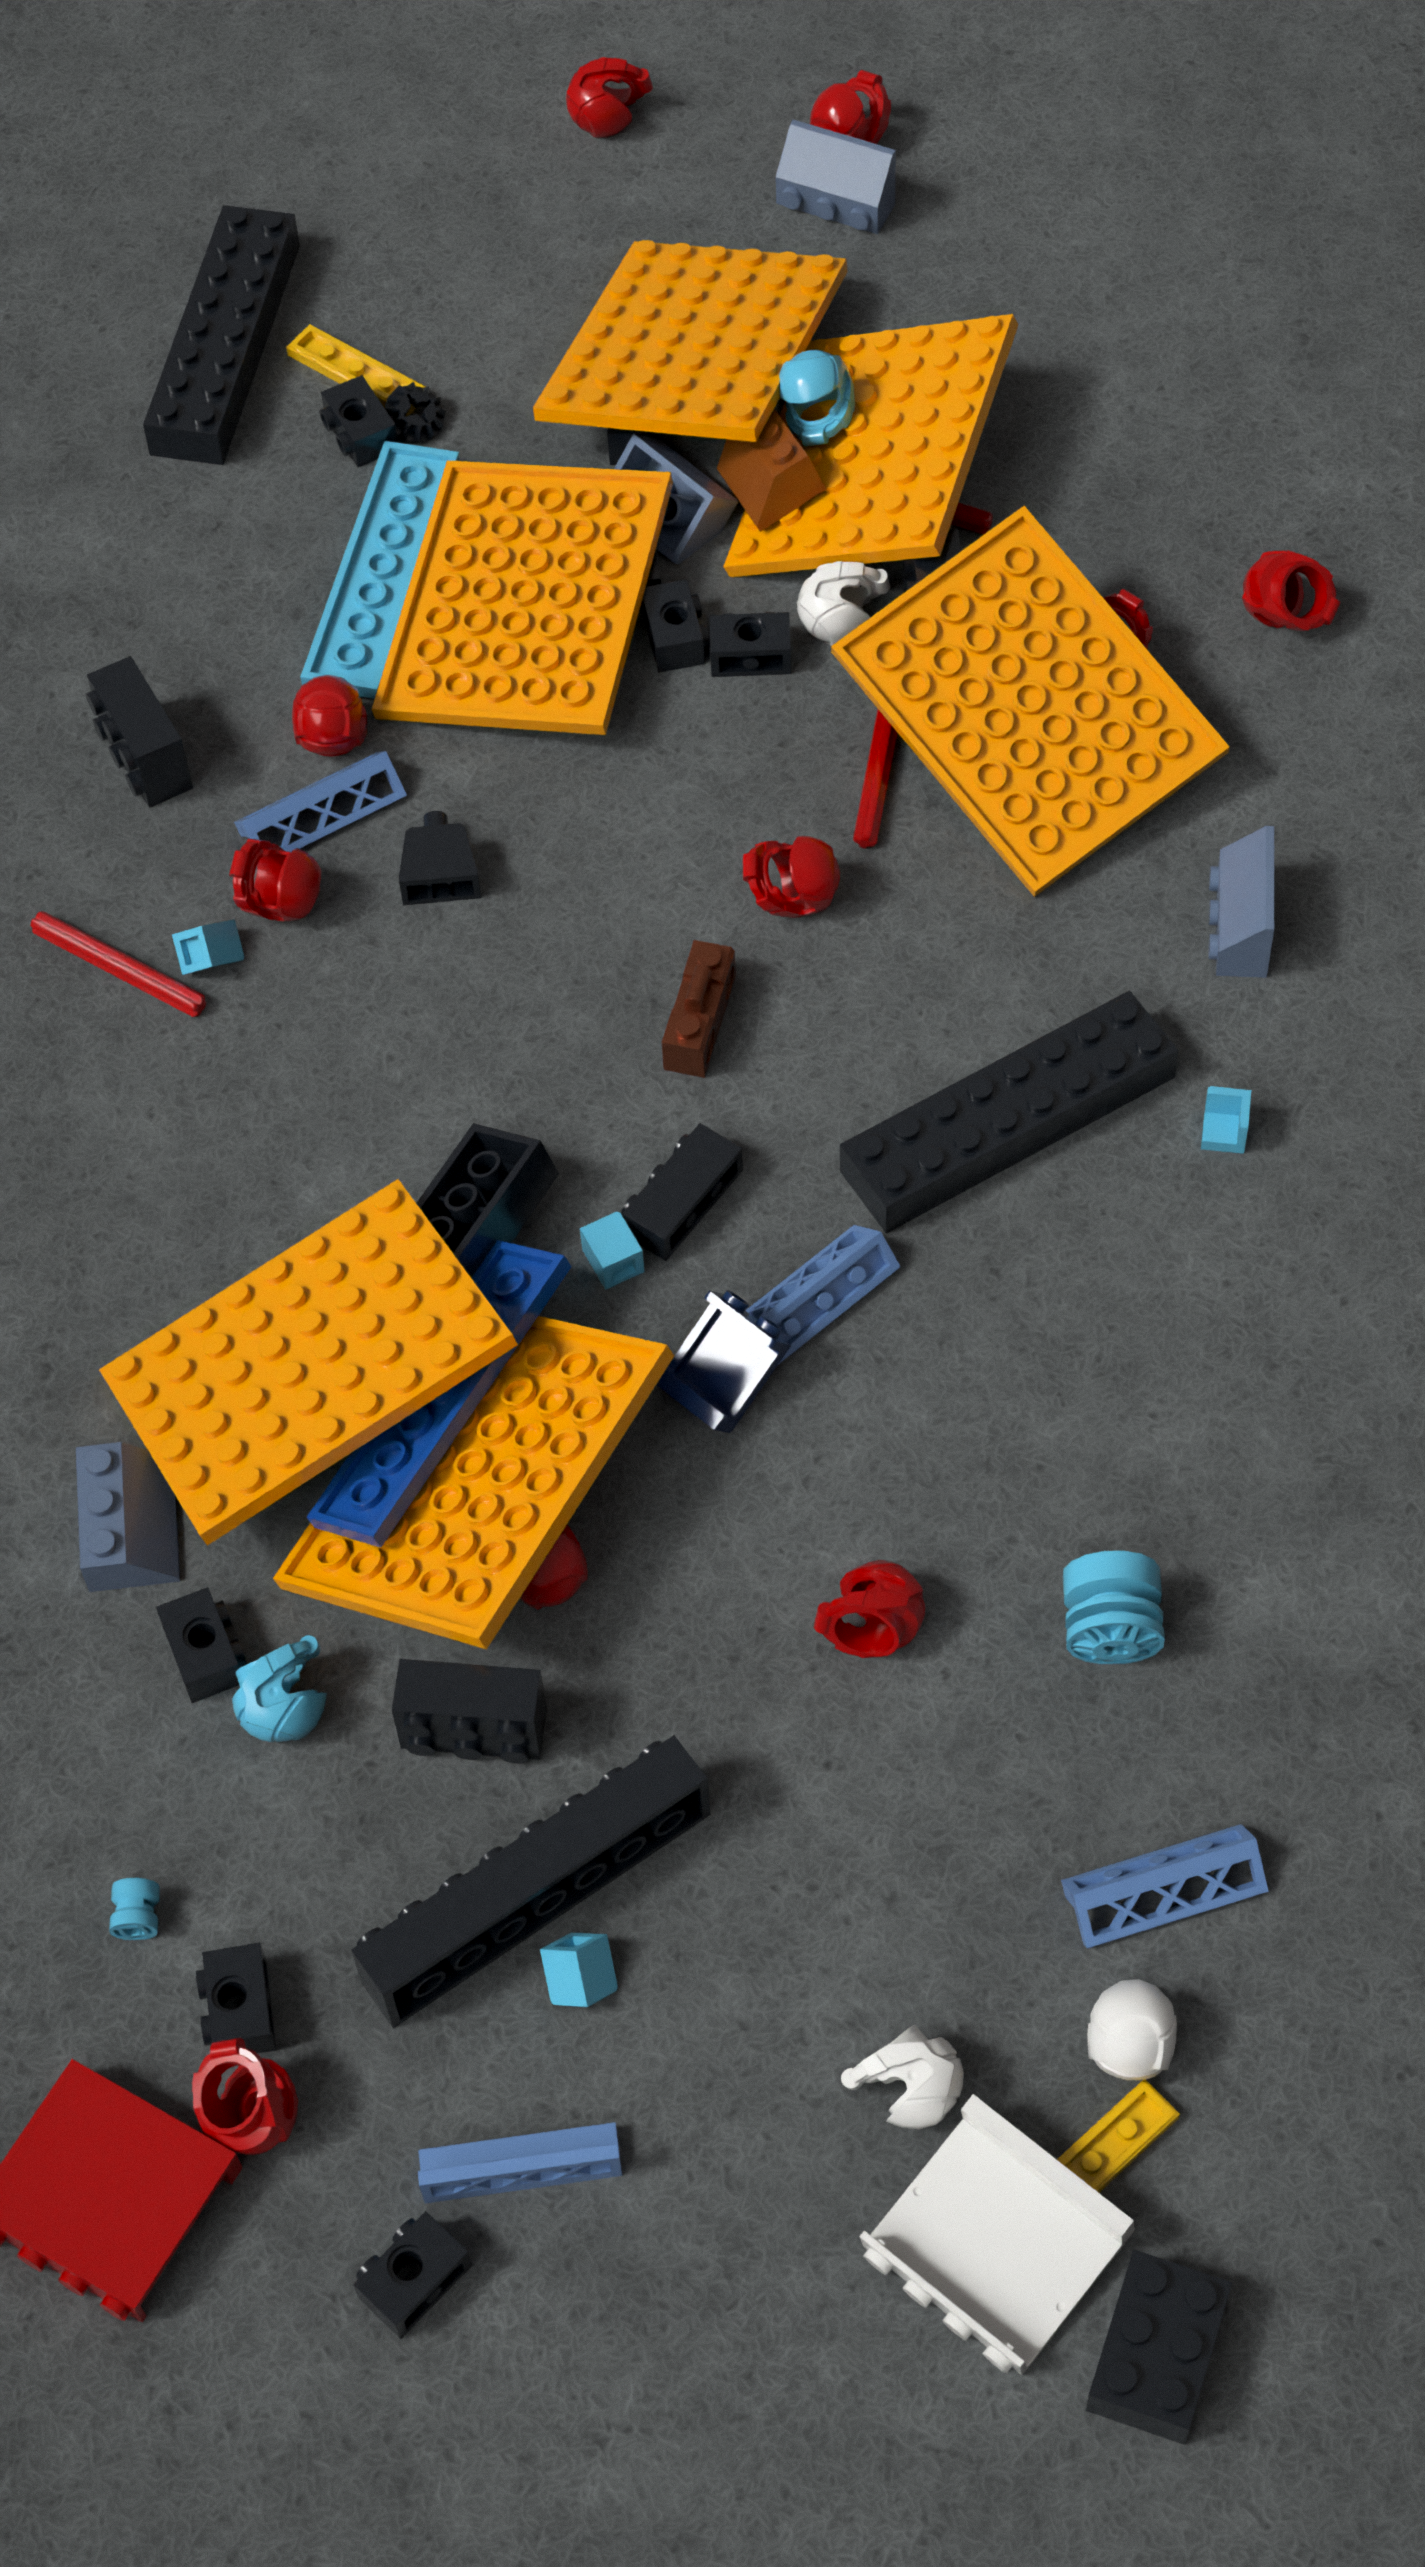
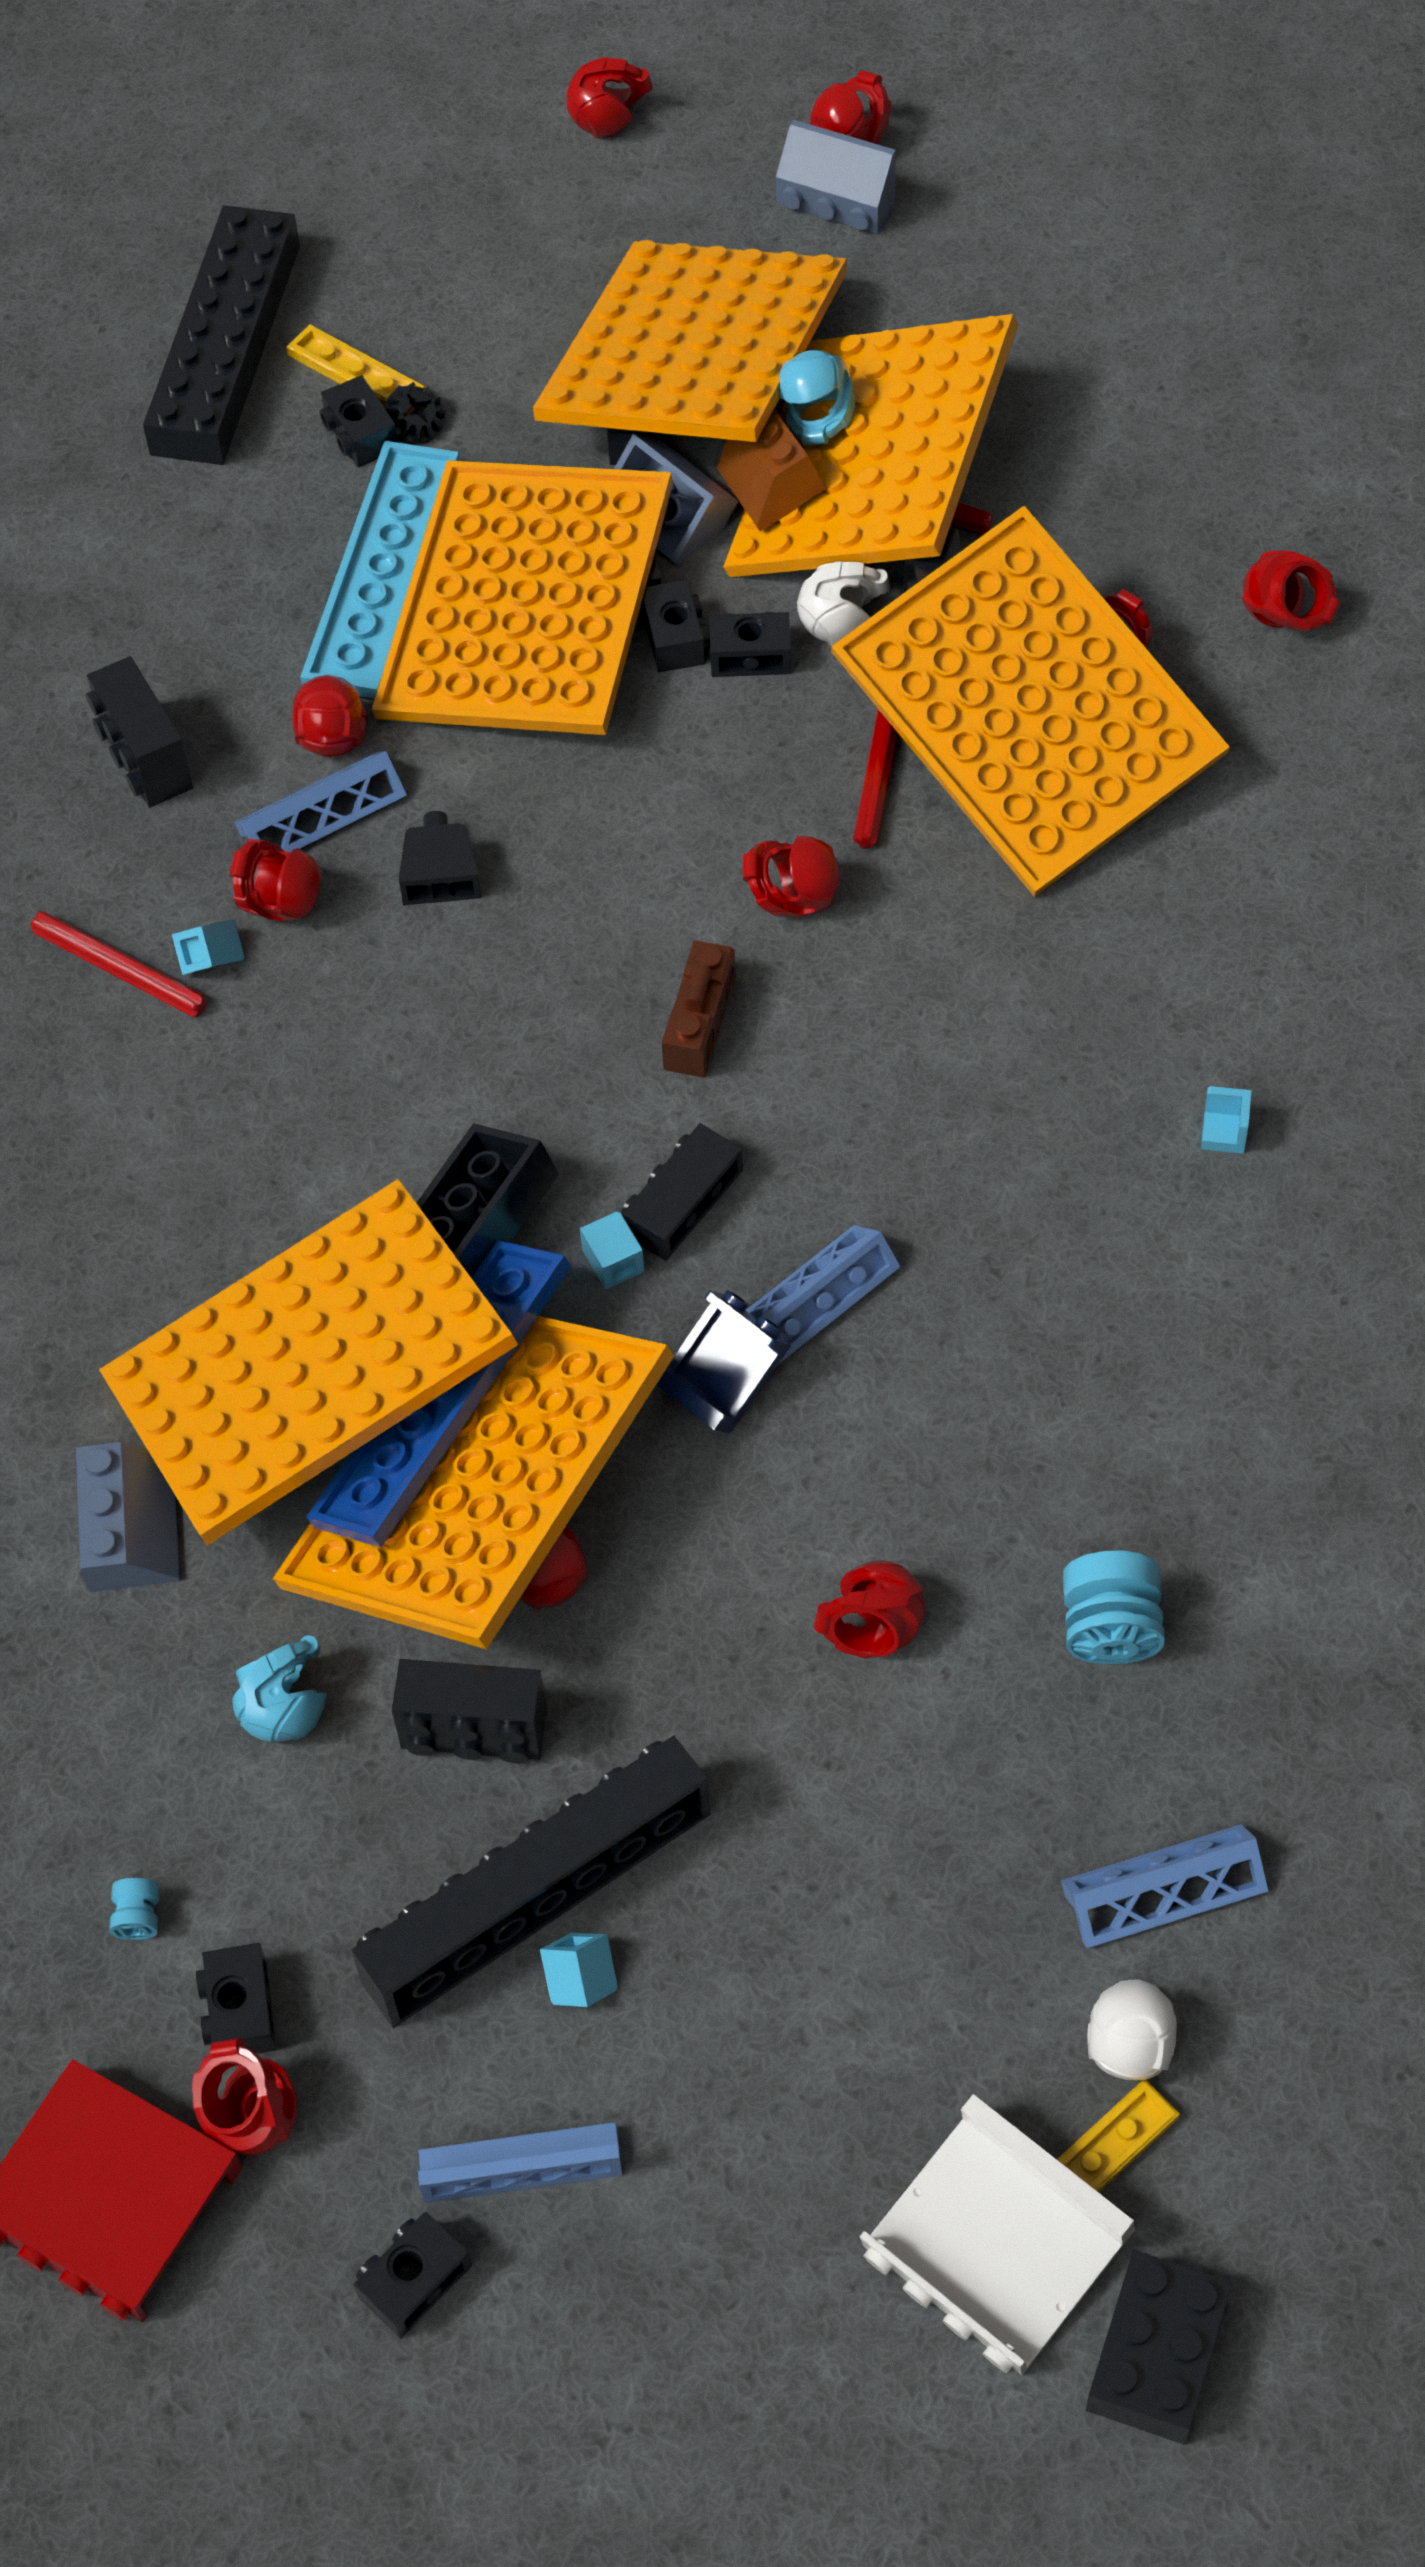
black brick [156,1587,247,1703] -> none
black brick [840,990,1178,1234] -> none
white helmet [841,2025,964,2130] -> none
sand blue slope [1208,826,1274,978] -> none

